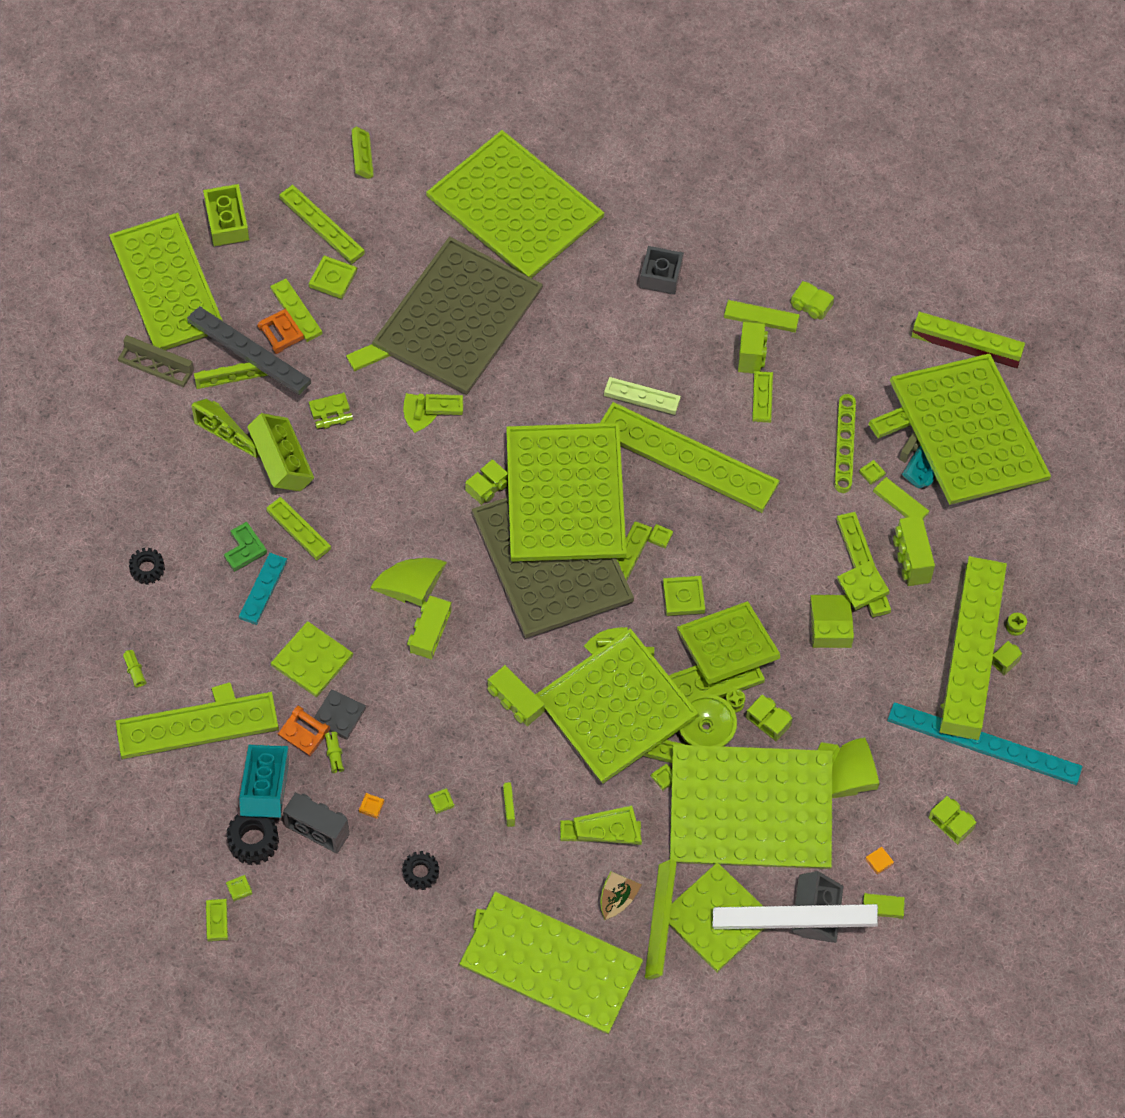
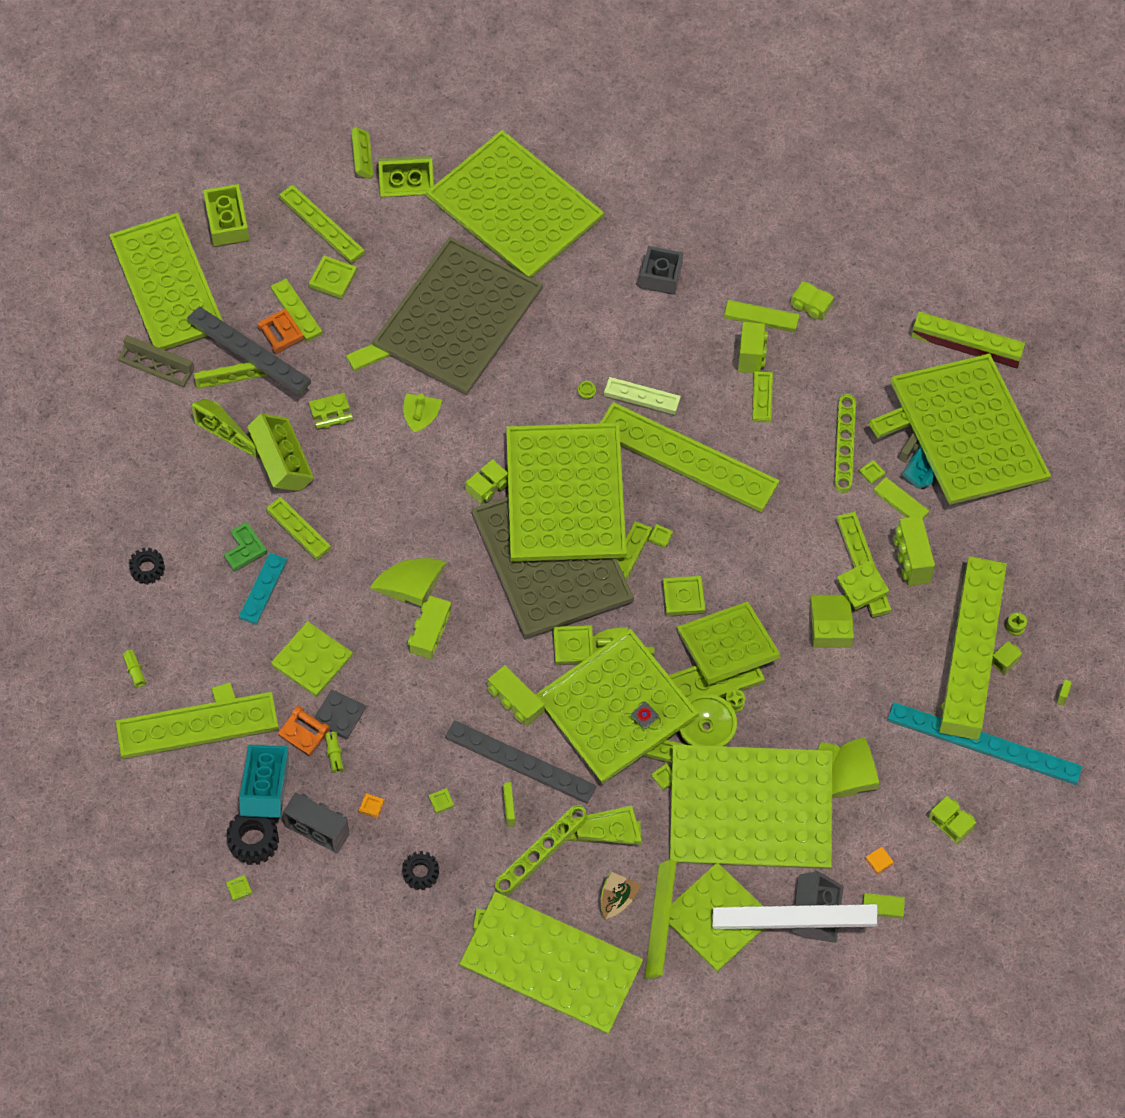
lime plate [206,899,228,941] -> none
lime plate [425,394,463,415] -> none
lime piece [746,694,793,742] -> none
none -> lime slope [378,155,434,197]
none -> dark grey plate [445,720,596,804]
none -> lime beam [495,805,588,896]
none -> lime plate [553,625,594,665]
none -> lime plate [578,381,596,399]
none -> dark grey tile [631,702,659,730]
none -> lime tile [1056,679,1072,706]

